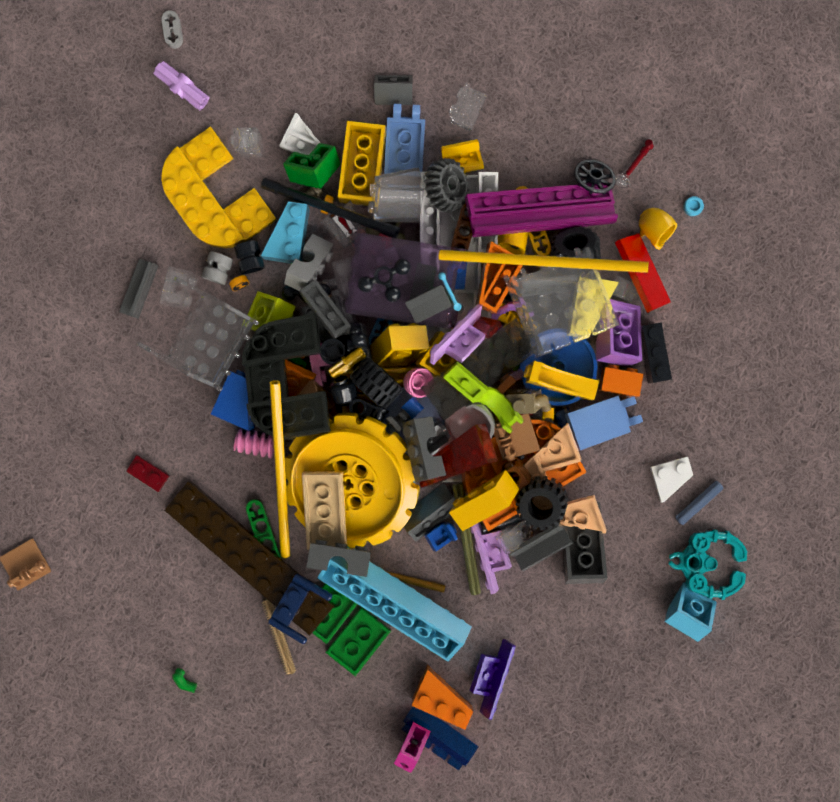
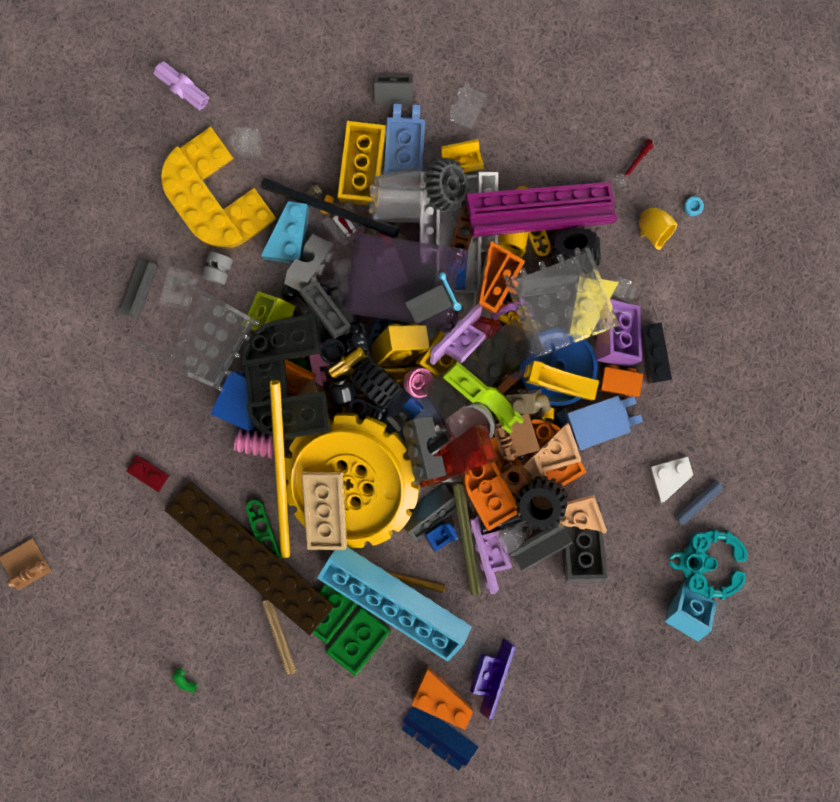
light grey beam [162,10,183,49] -> none
light orange tile [229,275,250,291] -> none
black wheel [234,241,265,274] -> none
dark blue plate [268,573,332,644] -> none
white wing [279,113,320,155] -> none
green brick [283,143,341,189] -> none
dark grey arch [306,540,371,577] -> none
black piece [358,259,411,302] -> none
dark pink torso [394,722,431,773] -> none
yellow piece [439,250,649,273] -> none
yellow wedge [449,470,519,531] -> none
black wheel [573,159,616,195] -> none
red tile [615,234,671,313] -> none

